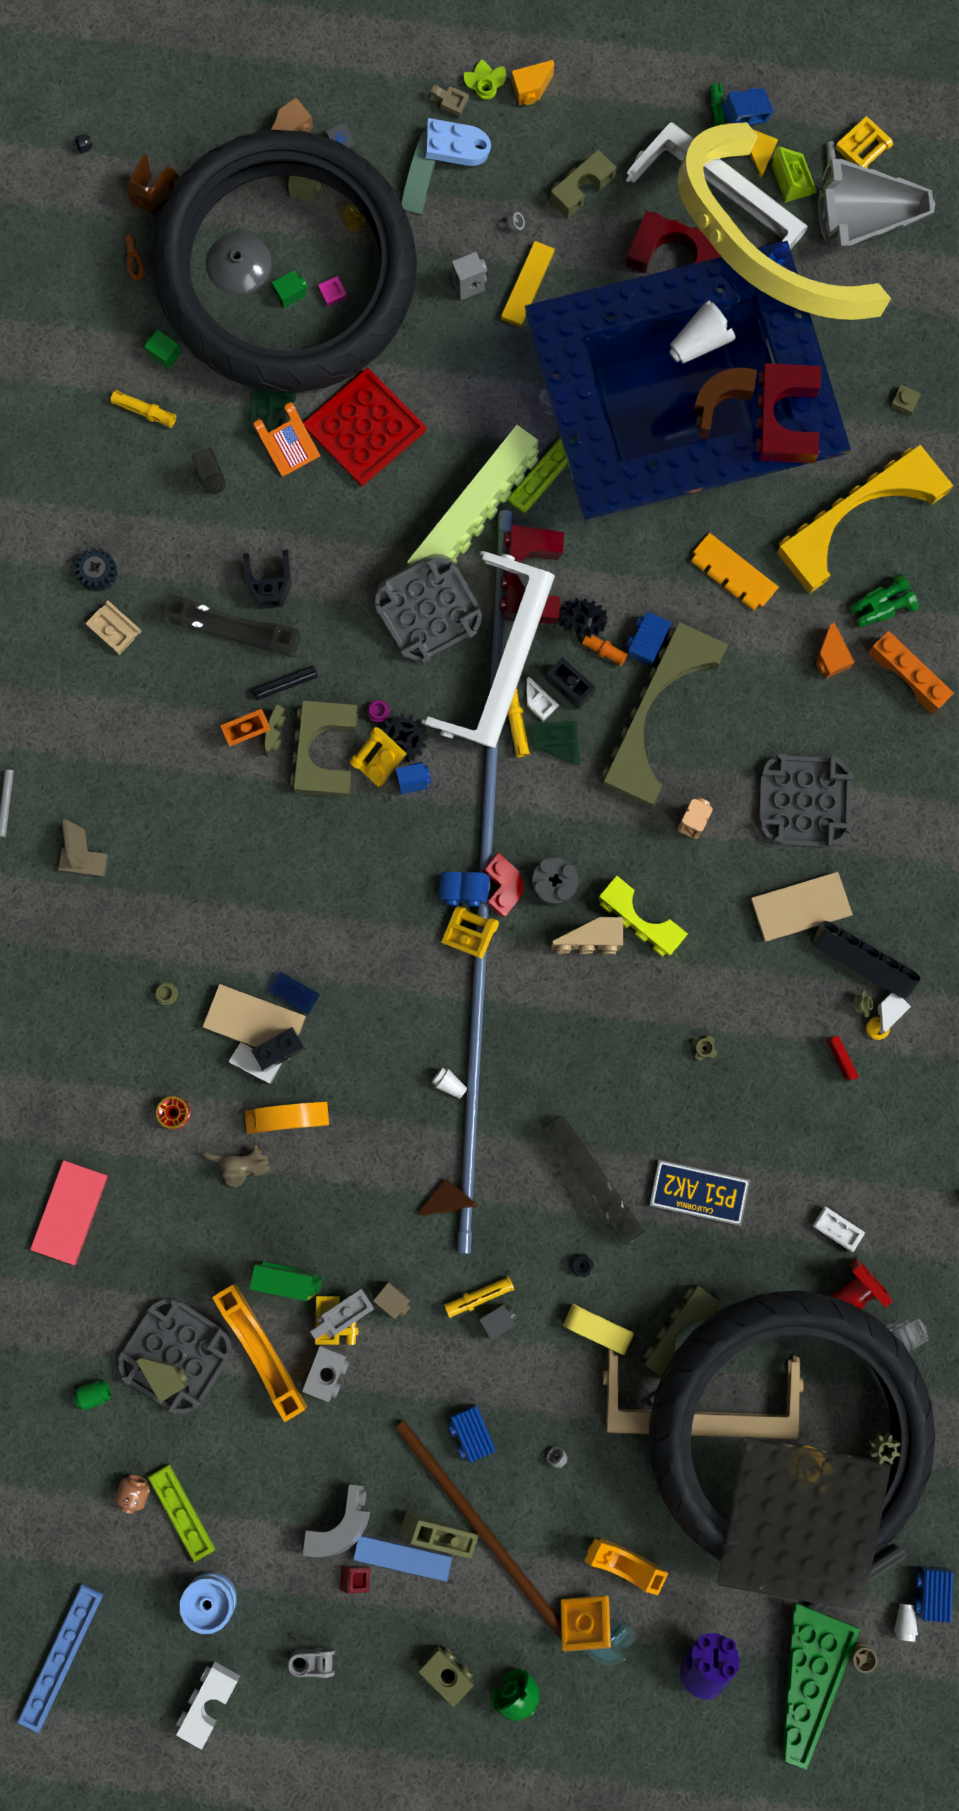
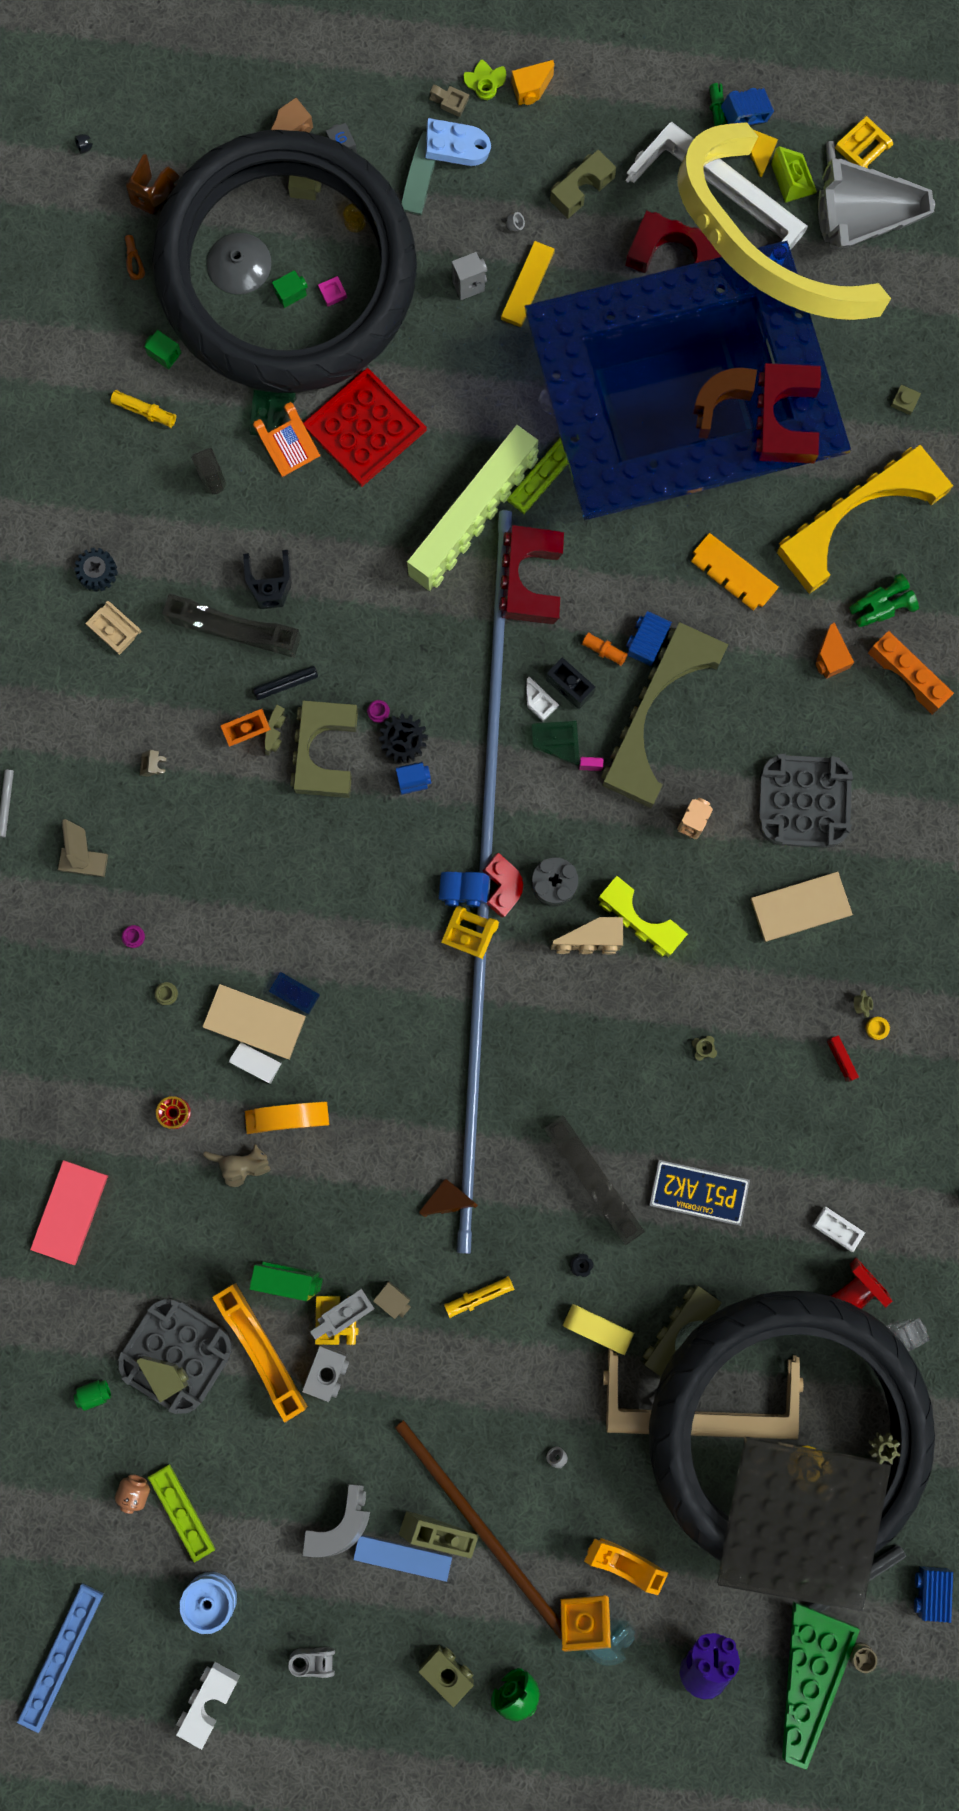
black brick [251,1027,306,1072] -> none
dark red slope [340,1566,370,1594] -> none
yellow plate [350,727,407,787] -> none
dark grey tile [375,554,482,662] -> none
white piece [422,551,555,748] -> none
white cone [432,1067,467,1099] -> none
blue brick [448,1404,495,1463] -> none
dark grey brick [479,1304,517,1341] -> none
yellow pin [507,688,530,757] -> none
black gear [559,598,608,638] -> none
white cone [669,300,735,363] -> none
black beam [811,921,921,998] -> none
white tile [878,992,911,1034] -> none
white cone [894,1604,918,1642] -> none
none -> magenta plate [122,925,145,948]
none -> dark tan tile [140,750,166,777]
none -> dark pink tile [579,757,603,771]

